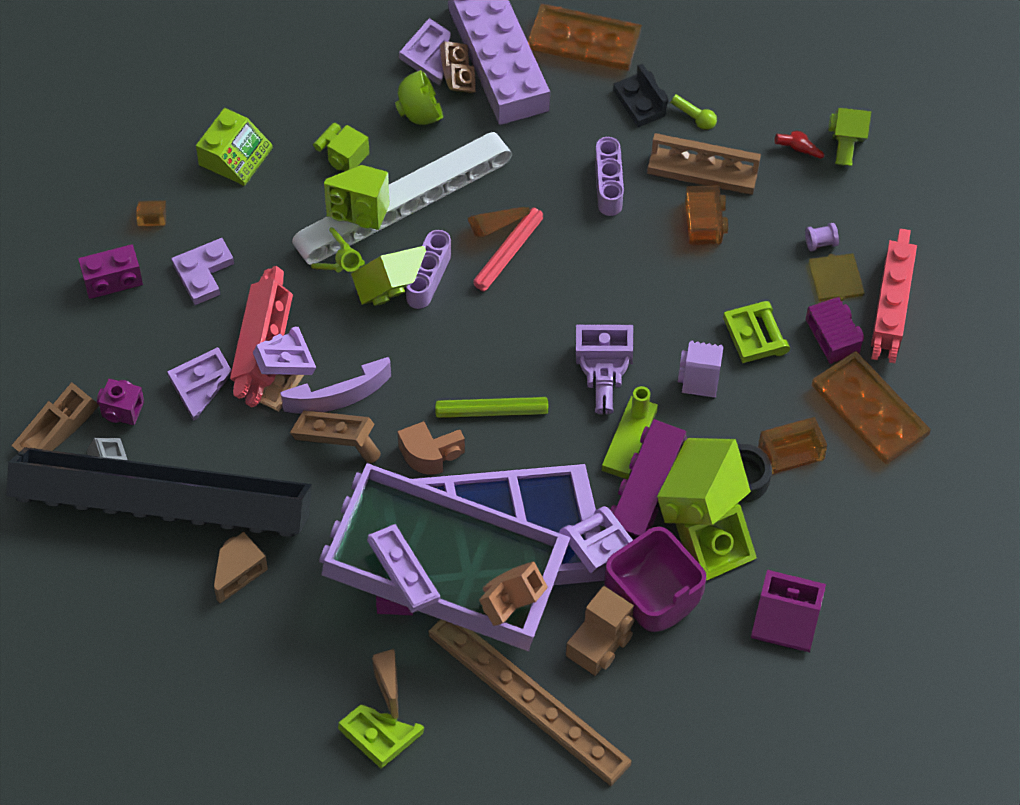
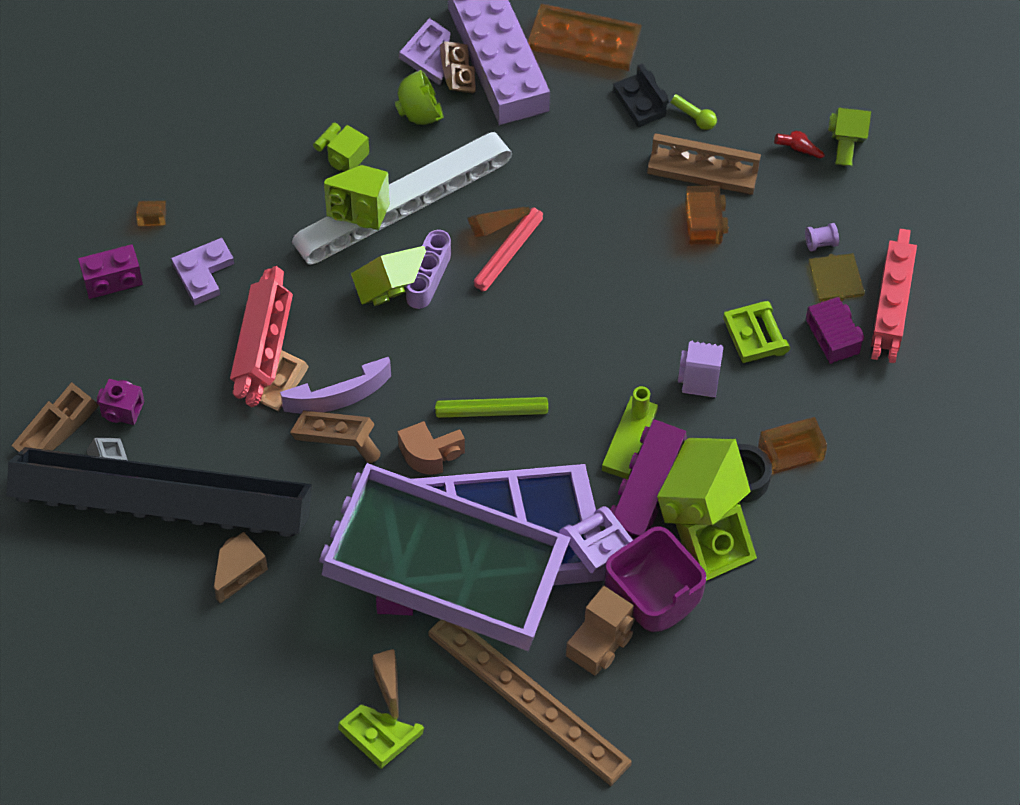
lavender wing [167,347,232,421] -> none
lime slope [196,108,273,186] -> none
lavender wing [253,327,316,375] -> none
lime plant [311,227,365,273] -> none
lavender tile [367,524,440,613] -> none
nougat brick [479,561,548,626] -> none
lavender brick [576,325,633,415] -> none
lavender beam [595,137,624,216] -> none
magenta slope [751,570,826,653] -> none
clear orange plate [812,351,931,464] -> none

